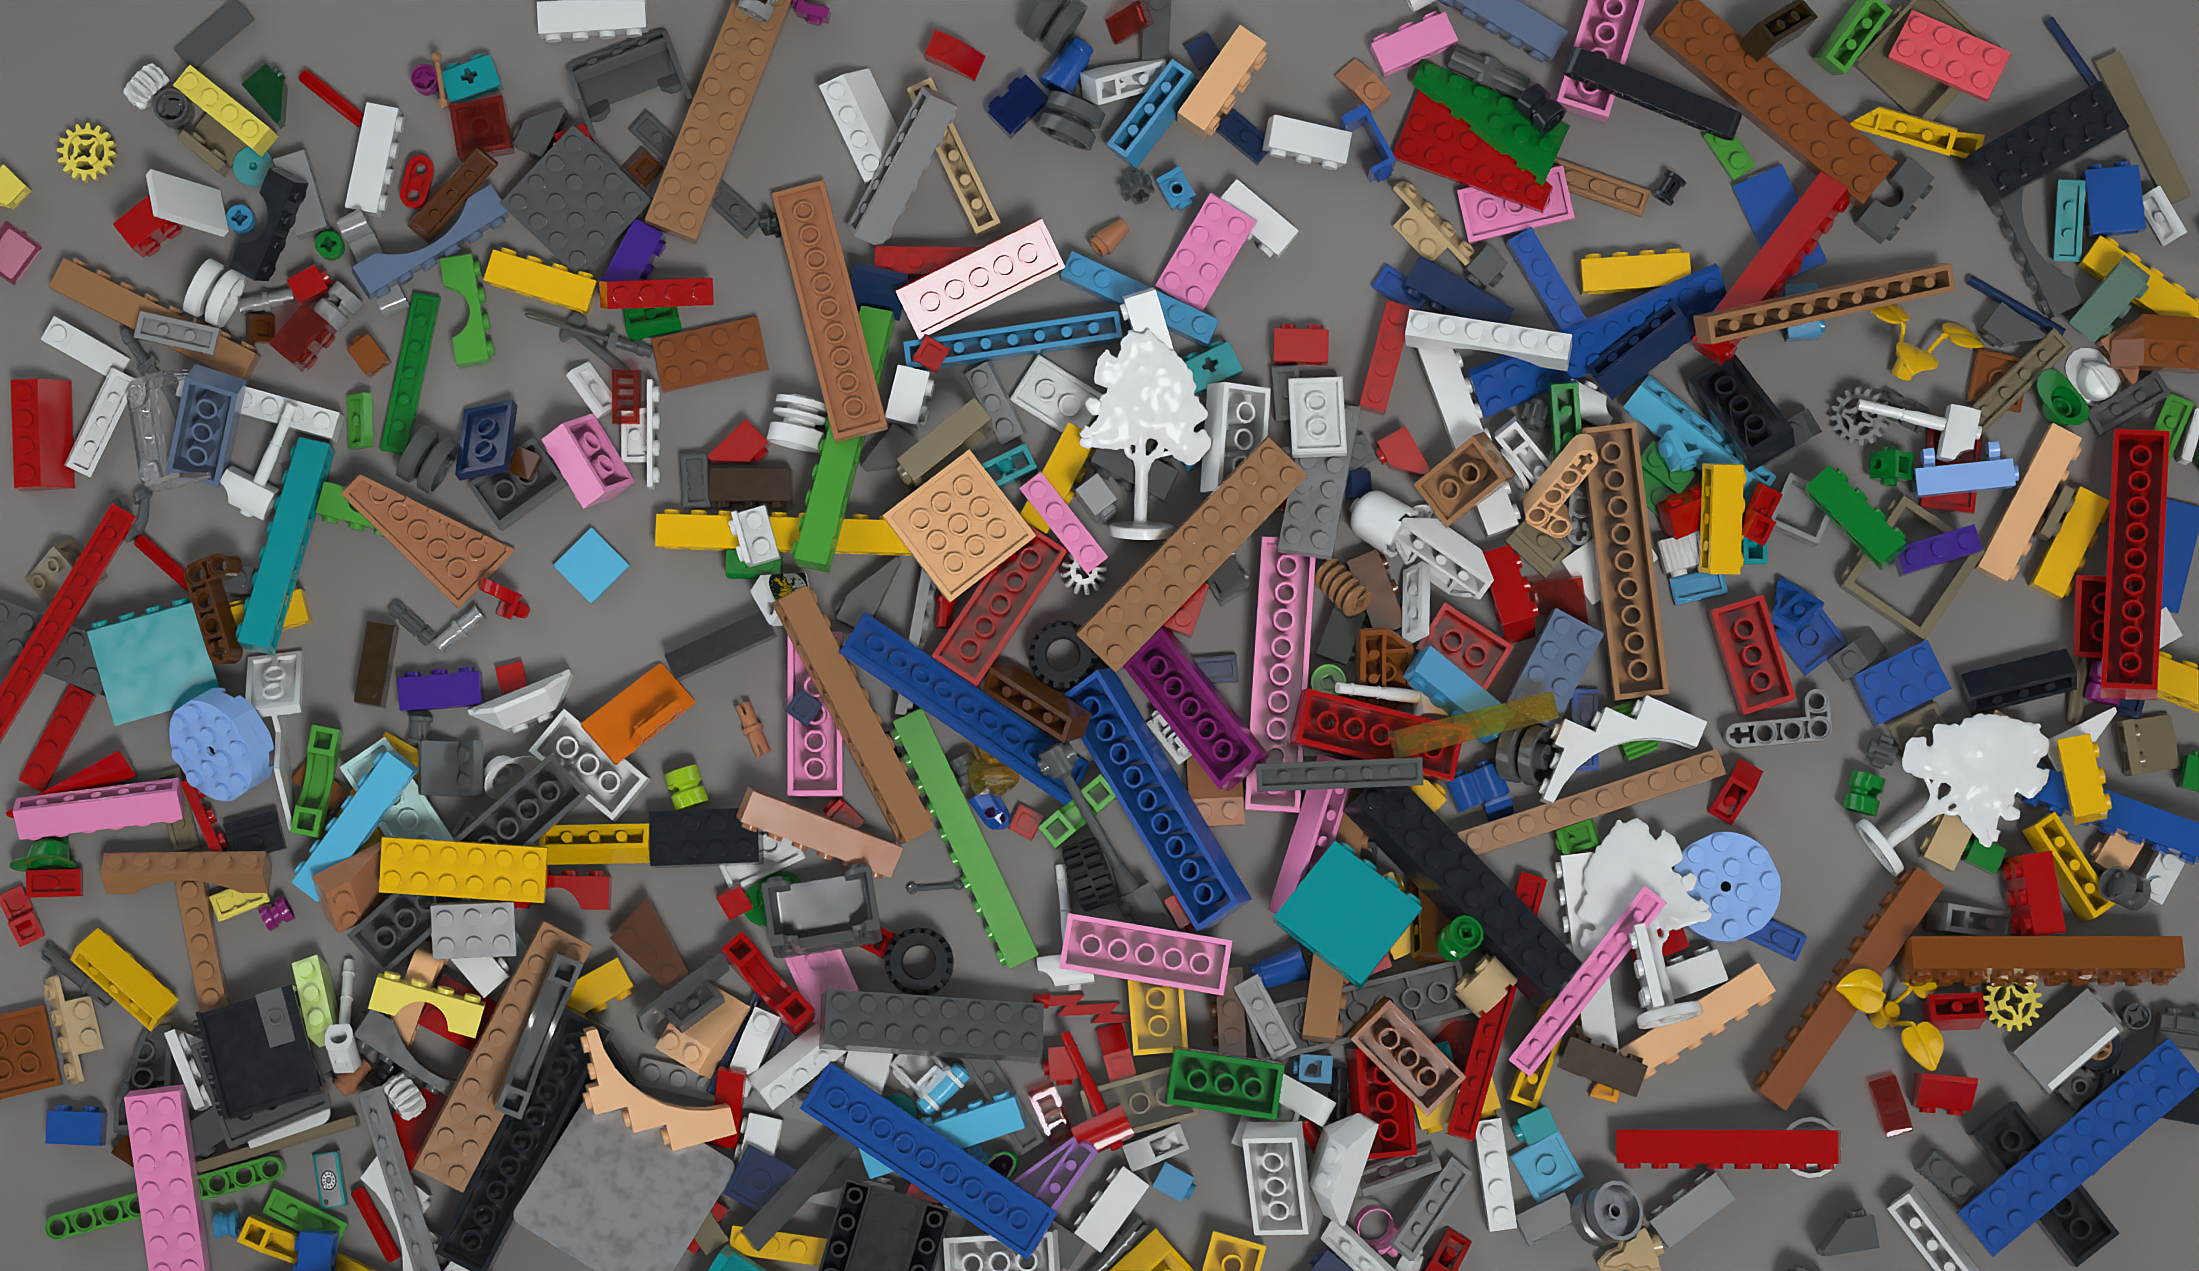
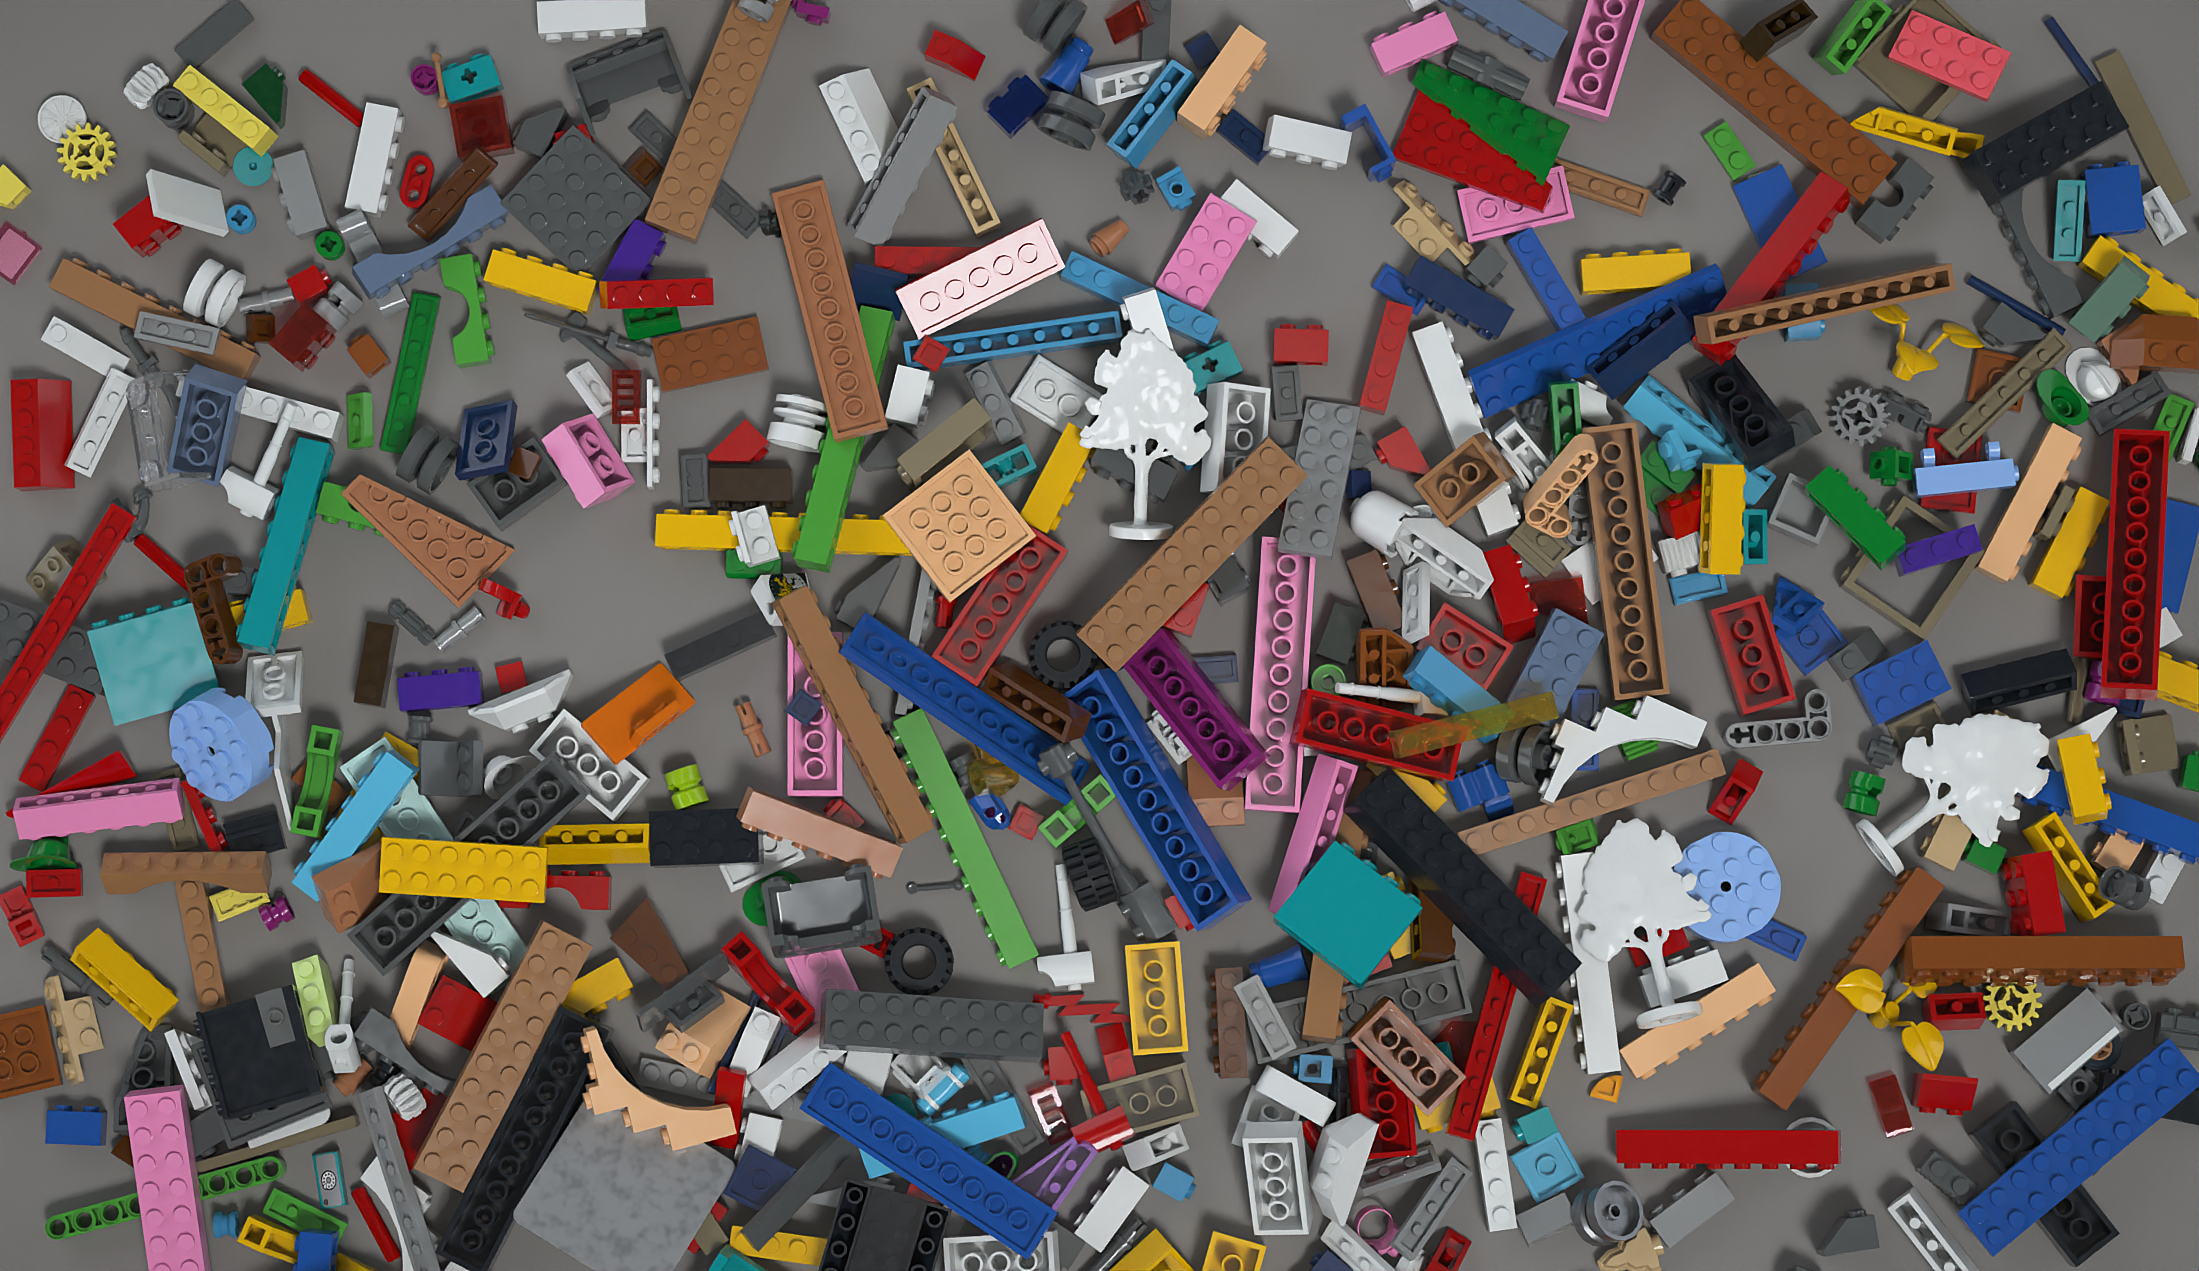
black arch [229,168,309,281] -> none
light yellow arch [368,971,486,1038] -> none
light grey plate [430,900,517,960] -> none
dark grey arch [493,951,584,1120] -> none
medium azure tile [553,527,630,604] -> none
red tile [716,883,753,920] -> none
bright pink plate [1019,472,1109,574] -> none
bright pink brick [1059,913,1232,996] -> none
white gear [1061,553,1107,595] -> none
light grey brick [1075,473,1117,524] -> none
green brick [1165,1046,1285,1120] -> none
dark grey plate [1256,757,1423,792] -> none
white tile [1288,376,1347,458] -> none
medium nougat piece [1314,557,1373,617] -> none
nougat slope [1335,58,1392,115] -> none
white arch [1405,309,1572,371] -> none
green wheel [1436,915,1483,962] -> none
tan brick [1454,953,1518,1018] -> none
bright pink plate [1509,886,1667,1077] -> none
black wheel [1515,83,1566,135] -> none
dark brown brick [1557,1033,1648,1097] -> none
black beam [1563,47,1743,141] -> none
white plate [1629,923,1665,1011] -> none
red slope [1742,482,1783,546] -> none
white piece [1857,399,1982,462] -> none
none -> white wheel [38,95,87,144]

